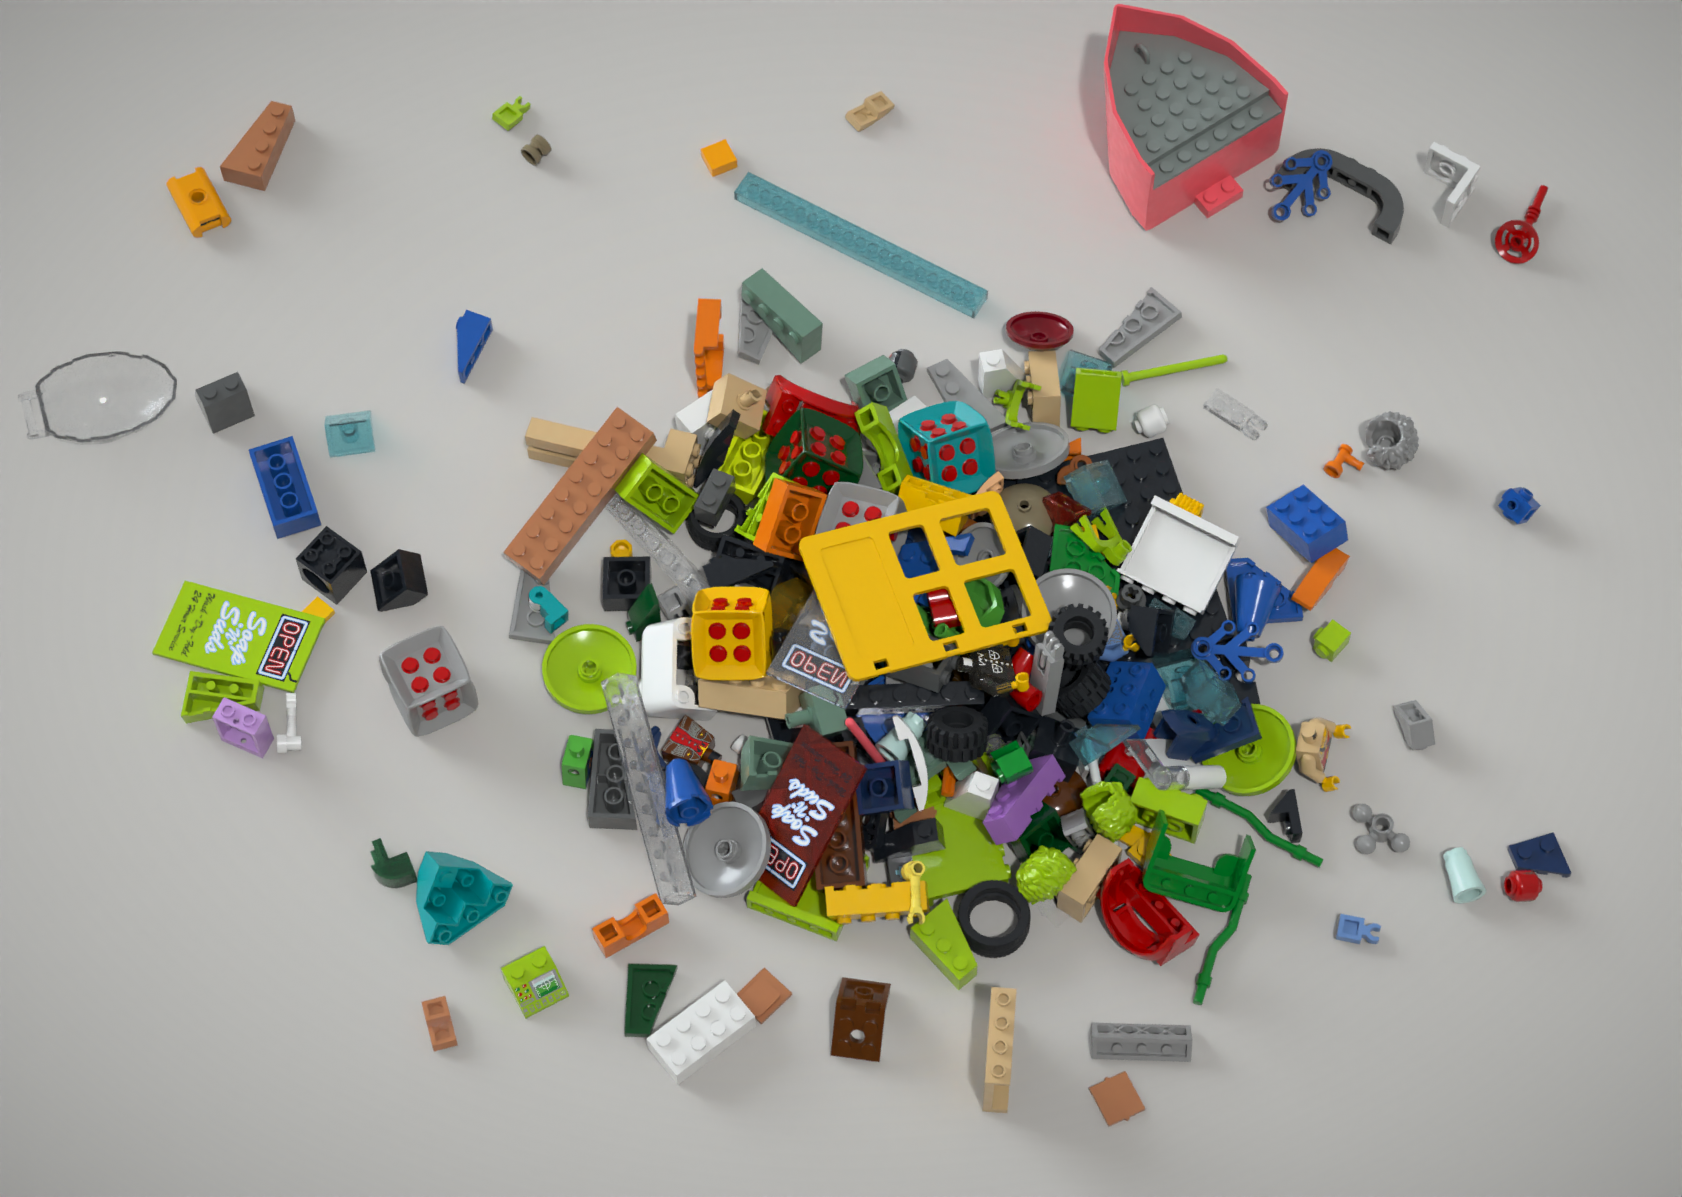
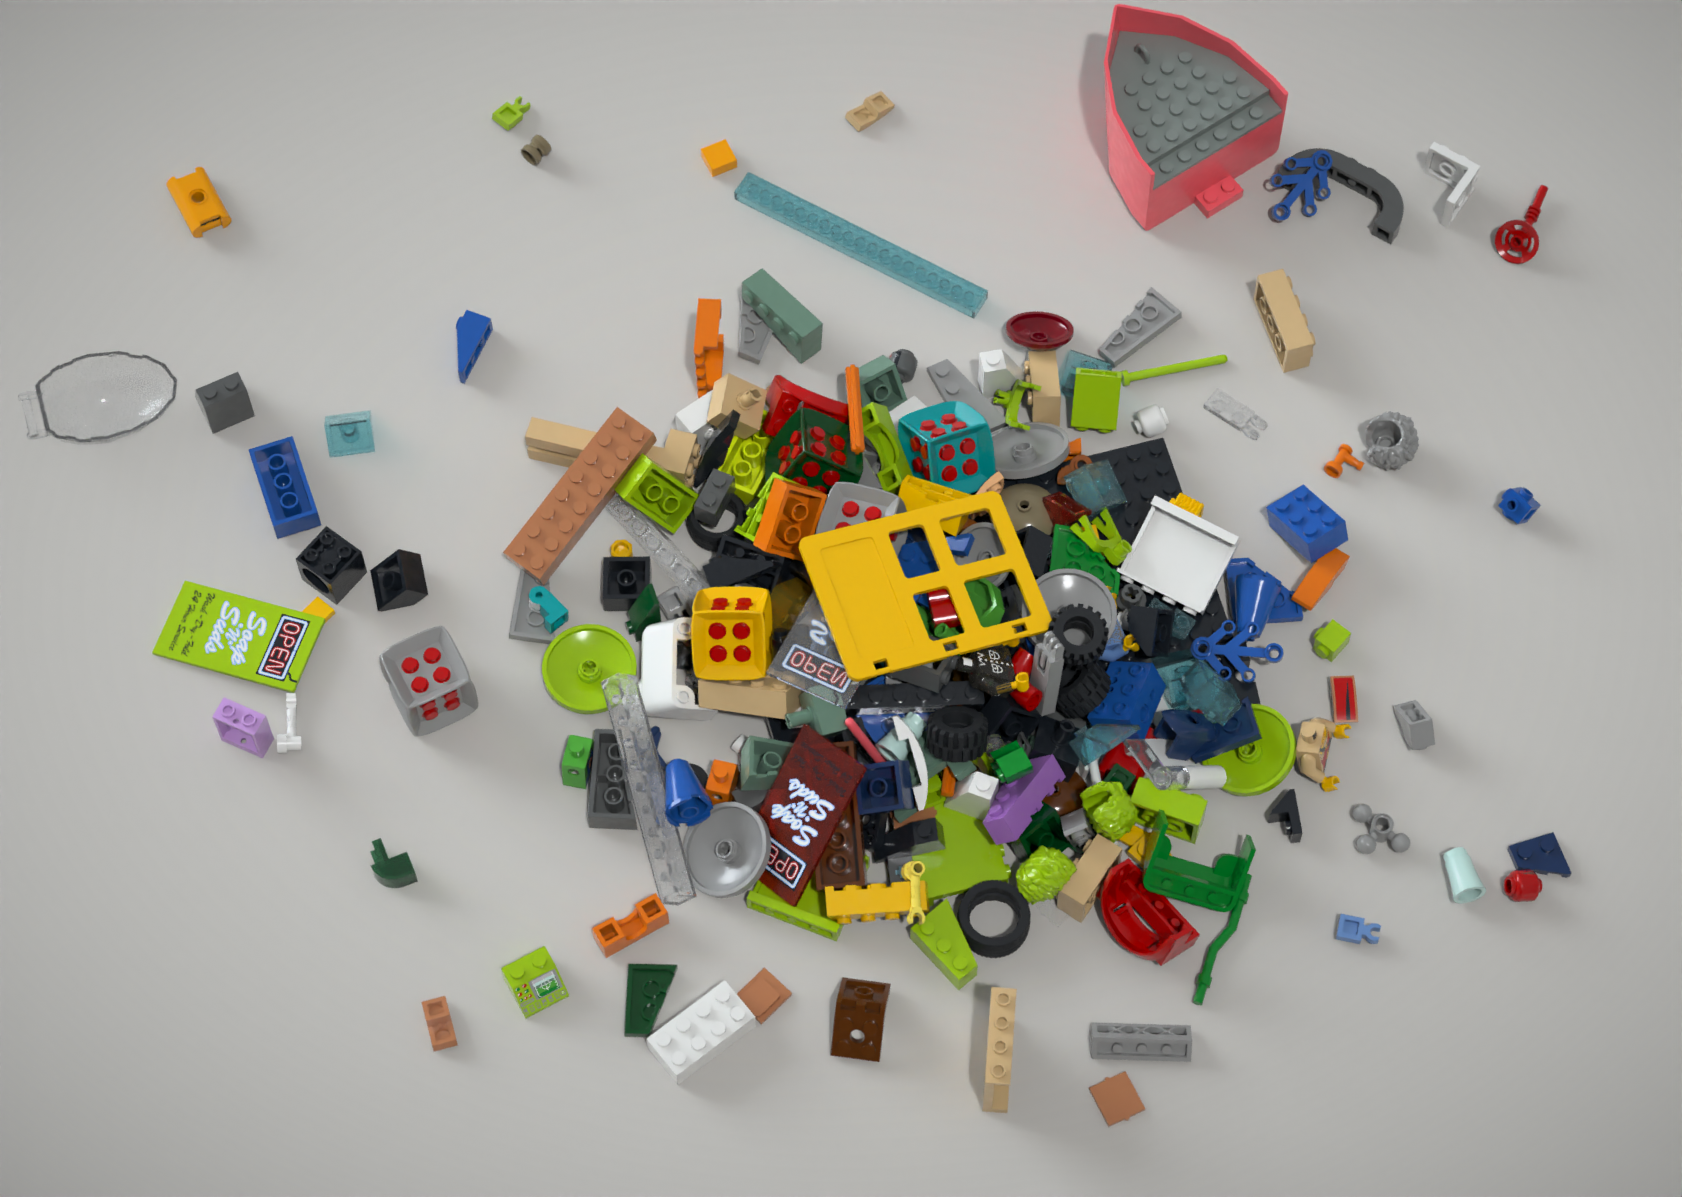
lime wedge [181,671,264,724] -> none
nougat wedge [220,101,296,191] -> none
teal brick [416,851,513,945] -> none
torso [662,715,722,768] -> none
green bar [1195,789,1324,868] -> none
none -> orange axle [845,364,865,455]
none -> tan brick [1253,269,1316,373]
none -> slope [1330,675,1358,723]

